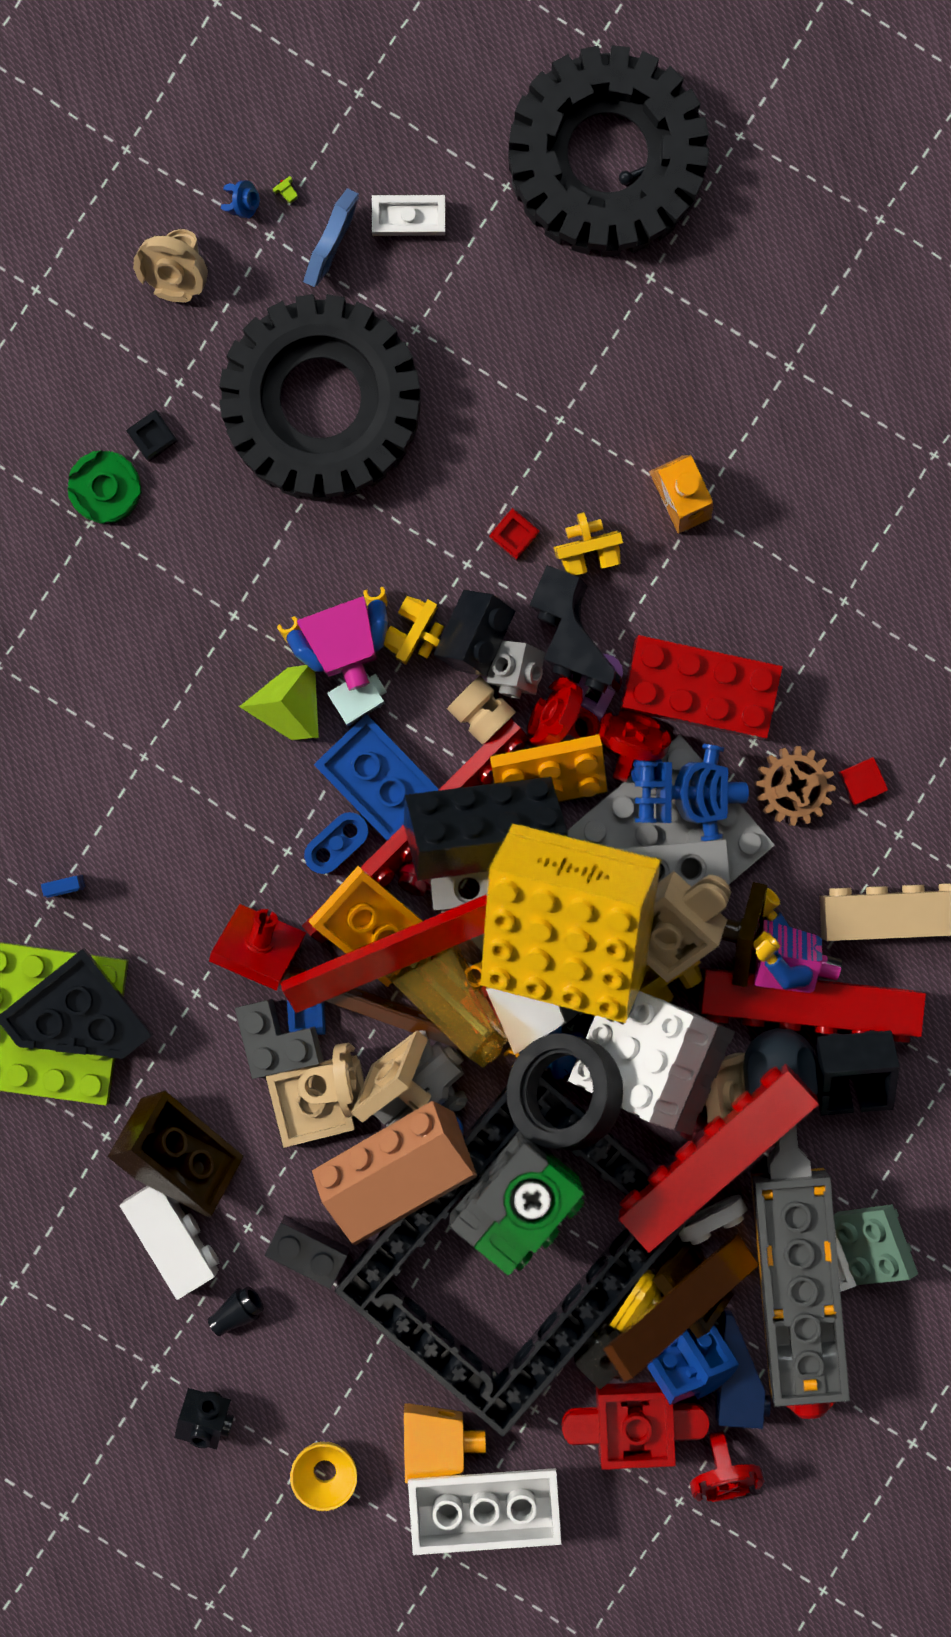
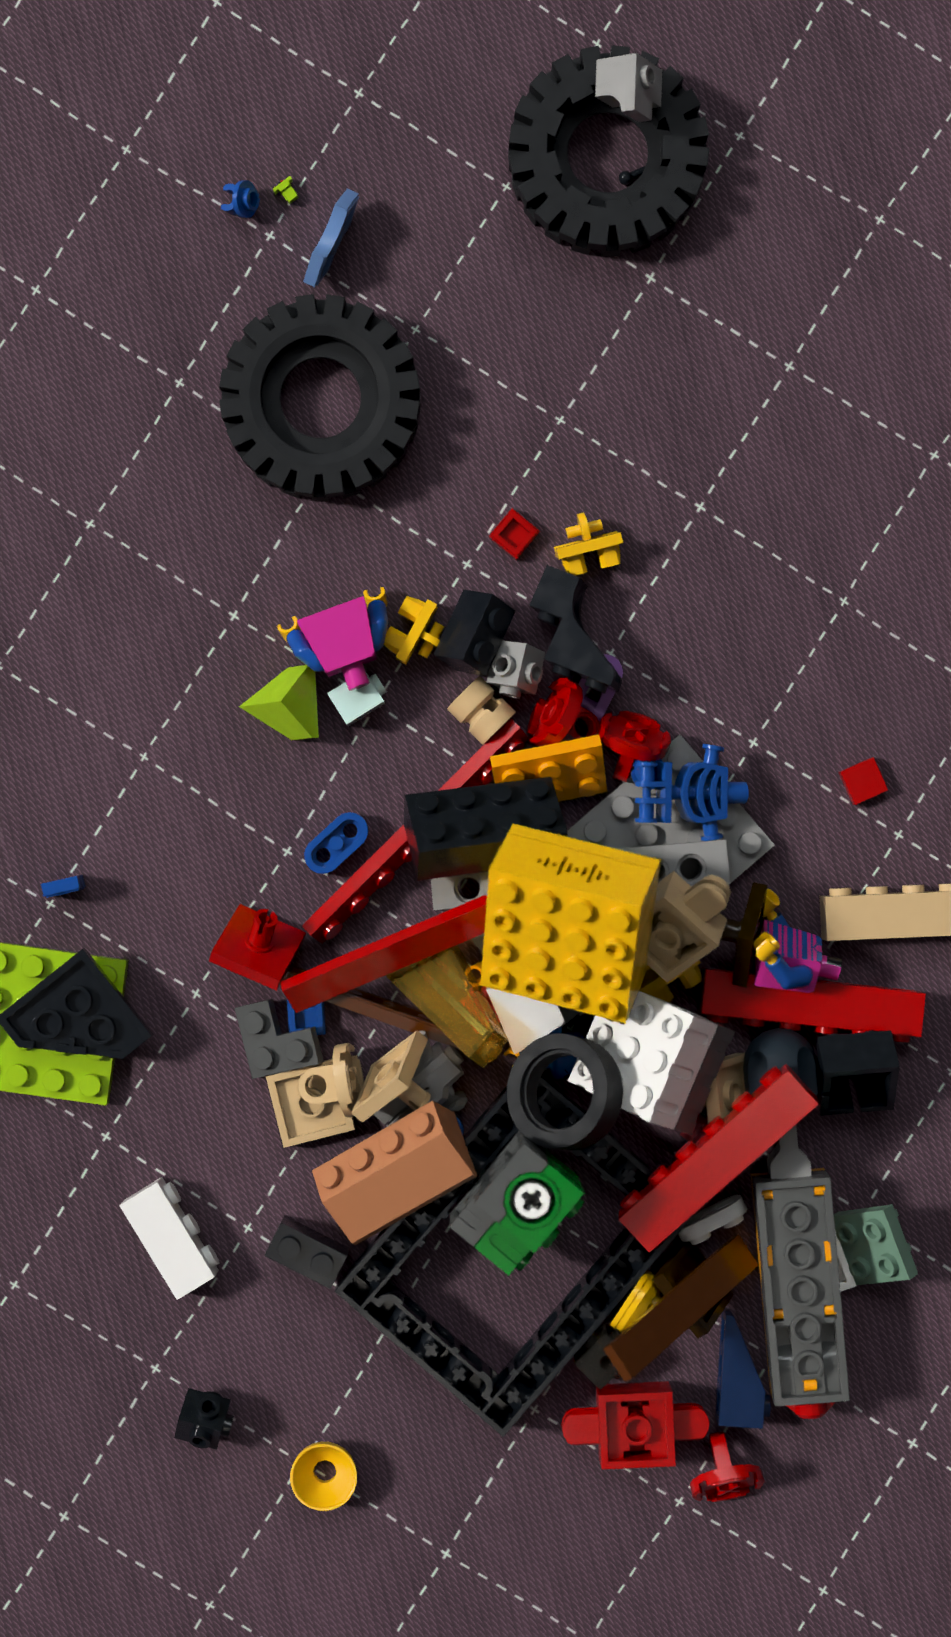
green tile [67,450,141,524] -> none
dark brown slope [107,1090,244,1217] -> none
black tile [126,409,178,462] -> none
tan tile [133,229,208,302] -> none
black cone [208,1286,264,1336] -> none
light orange plate [309,866,423,987] -> none
blue plate [314,714,439,841] -> none
white plate [372,195,445,236] -> none
dark red plate [398,861,431,896] -> none
light orange torso [404,1404,486,1483] -> none
white slope [408,1468,561,1555] -> none
red brick [620,635,783,740] -> none
blue brick [647,1325,739,1405] -> none
light orange torso [649,455,713,534] -> none
medium nougat gear [754,746,836,826] -> none
none -> light grey brick [595,53,662,122]

